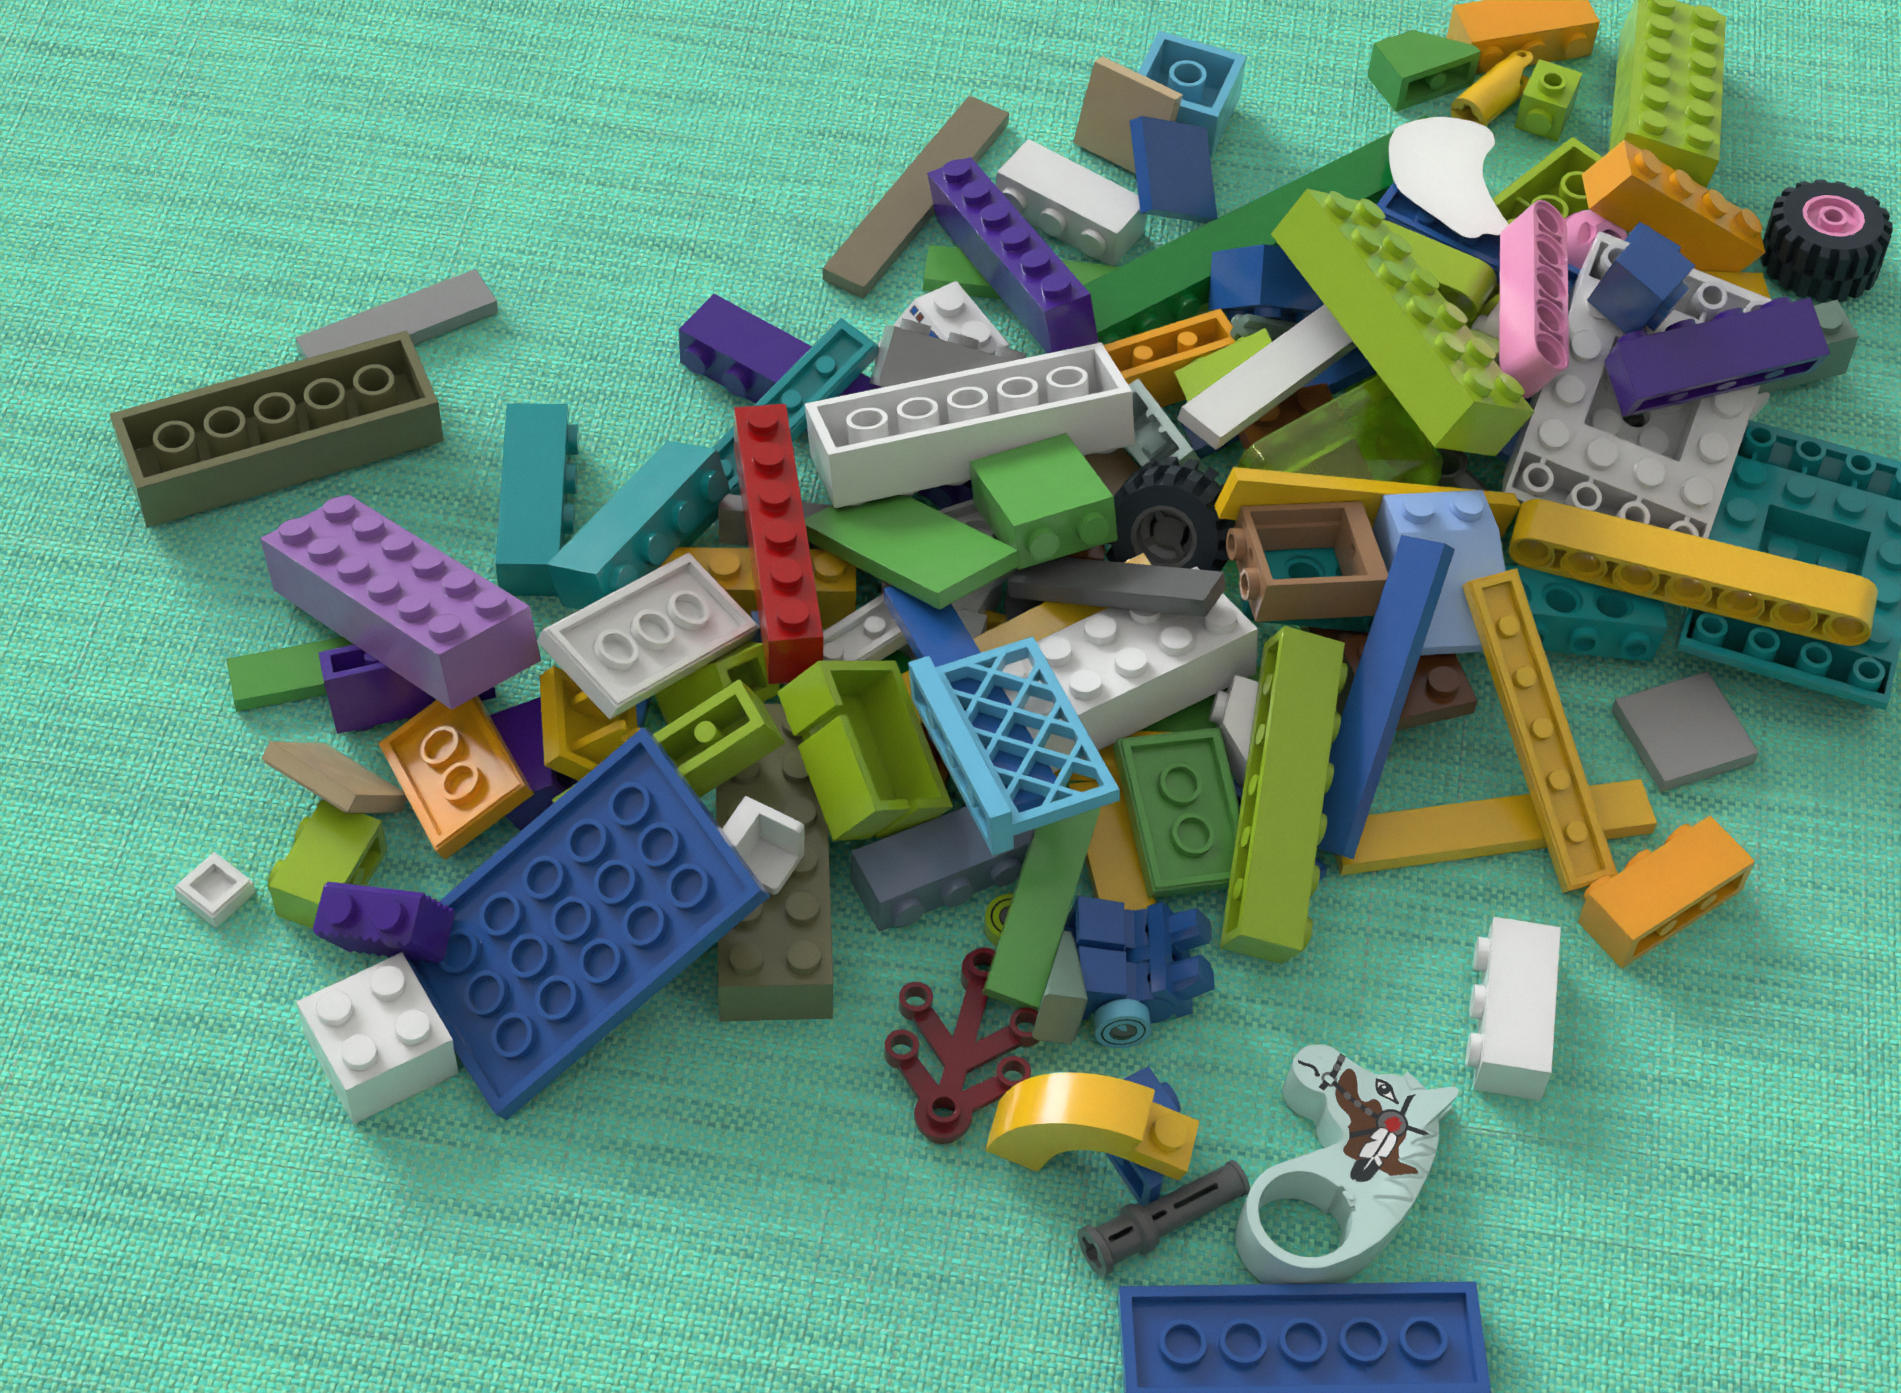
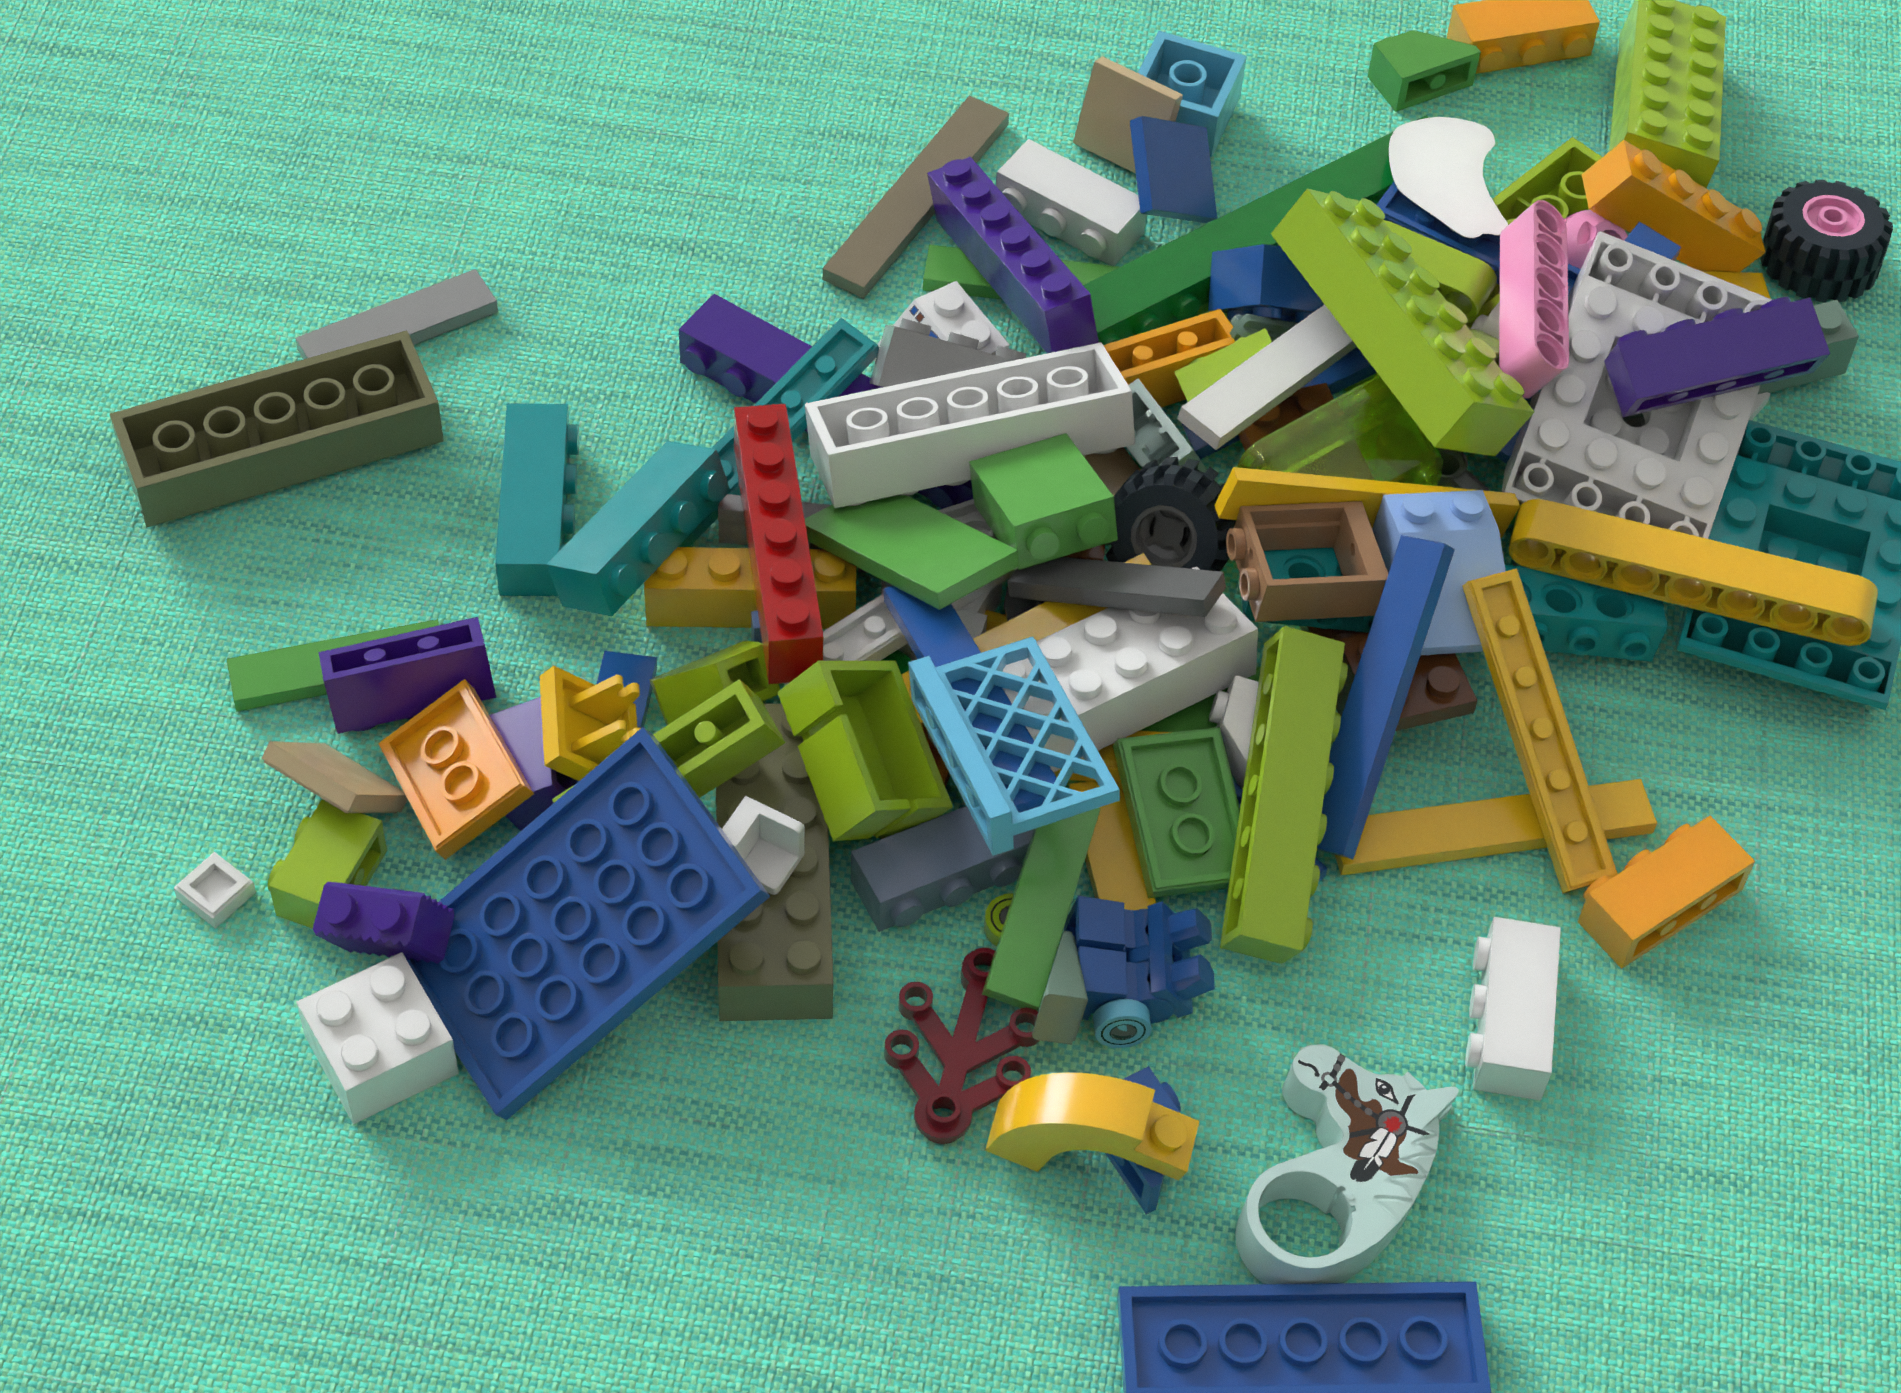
medium lavender brick [260,494,541,710] -> none
white tile [537,553,760,720] -> none
dark grey pin [1077,1160,1250,1277] -> none
yellow piece [1450,50,1533,126] -> none
lime brick [1514,59,1583,142] -> none
blue brick [1587,225,1695,334] -> none
light grey tile [1612,671,1759,792] -> none

